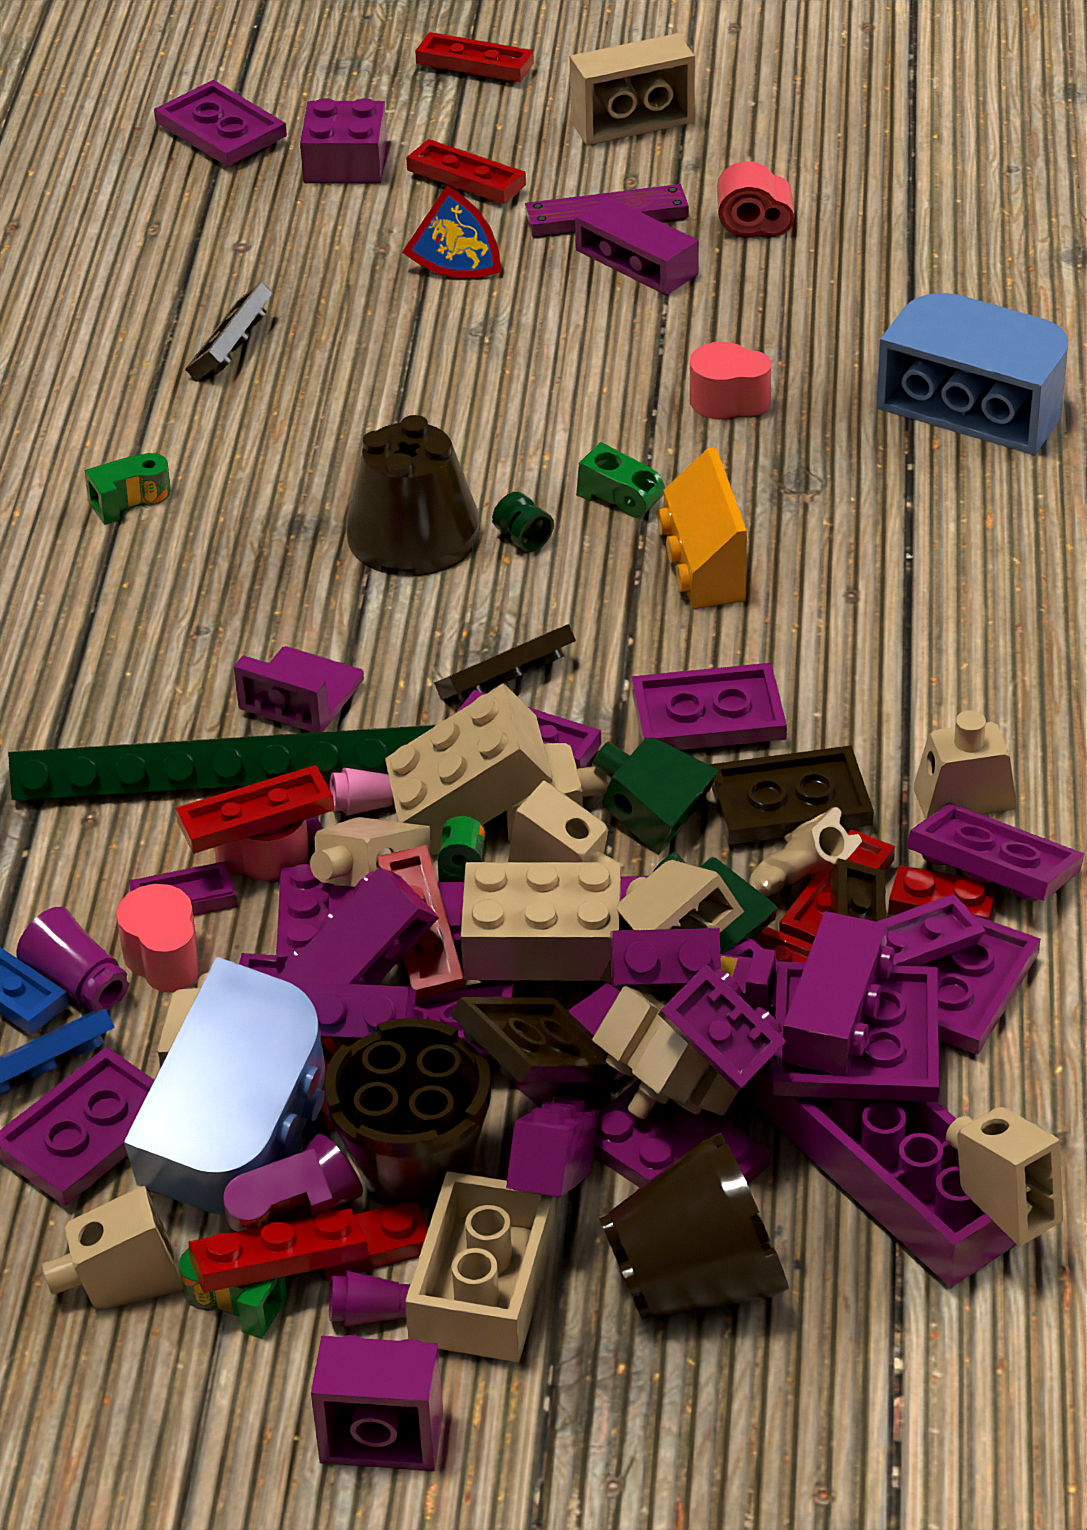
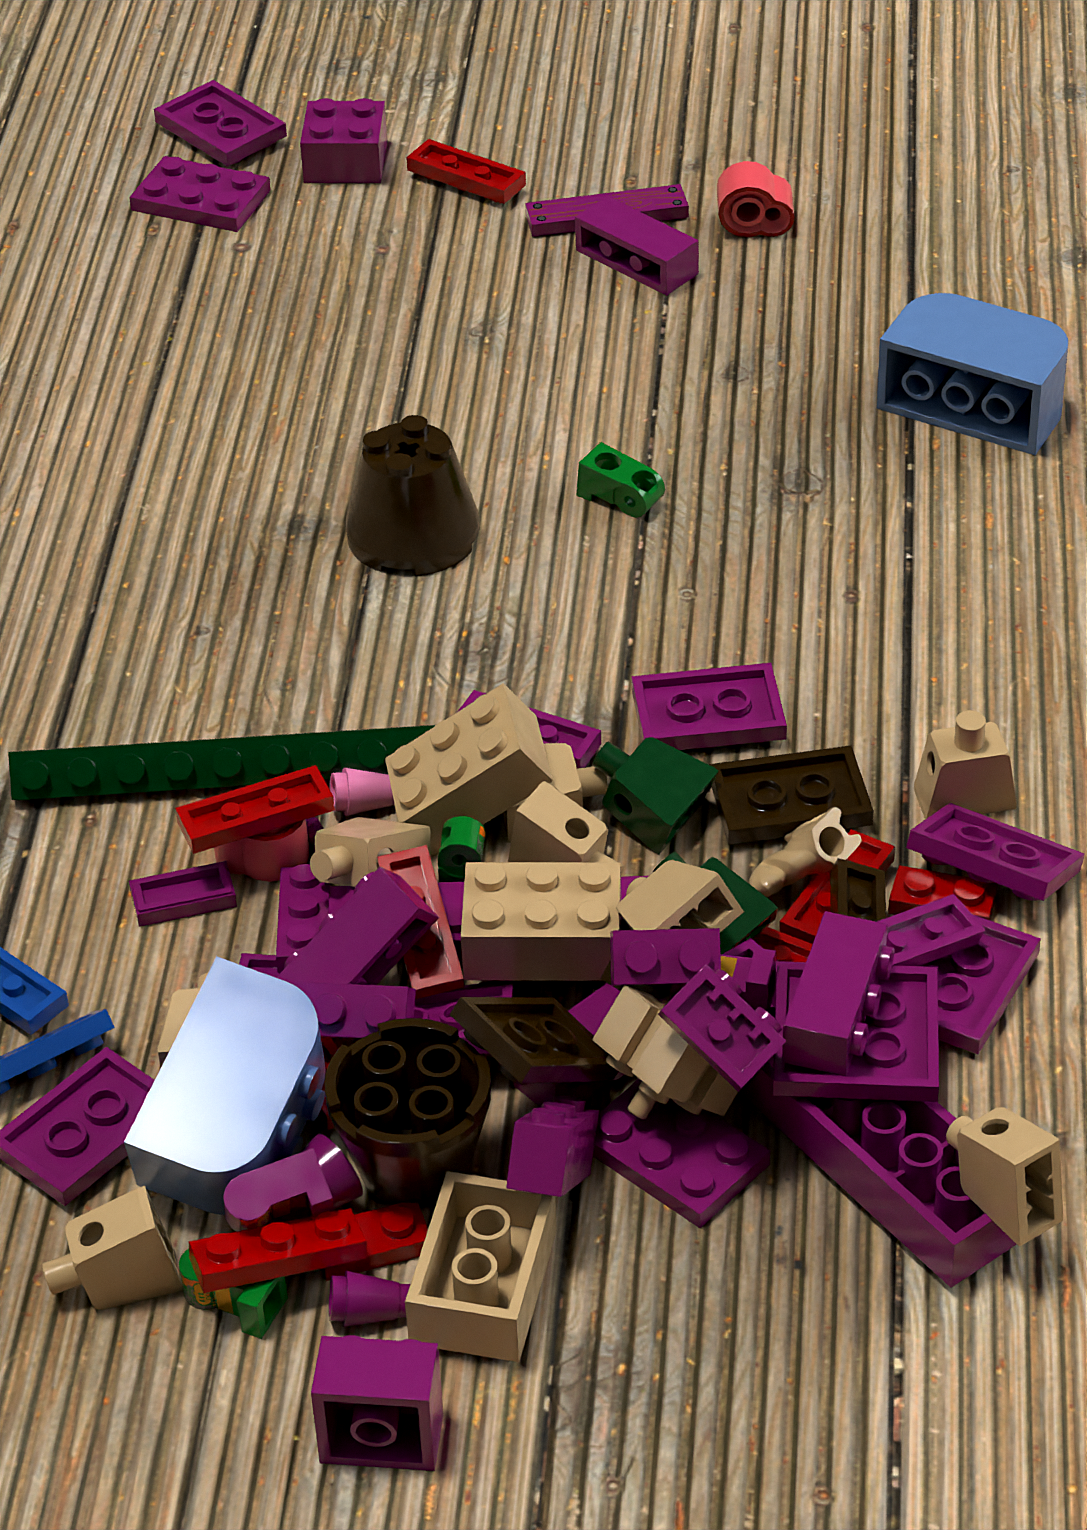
magenta plant [16,907,130,1012] -> none
green leg [84,453,171,525] -> none
coral piece [116,884,200,992] -> none
plate [185,282,273,381] -> none
magenta bracket [234,646,364,732] -> none
shield [402,185,502,278] -> none
red plate [415,32,534,82] -> none
dark brown plate [434,624,576,702] -> none
dark green wheel [492,491,554,552] -> none
tan brick [569,33,695,146] -> none
dark brown cone [599,1133,789,1320] -> none
light orange slope [657,447,747,609] -> none
coral piece [690,342,771,419] -> none
none -> magenta plate [129,156,271,232]

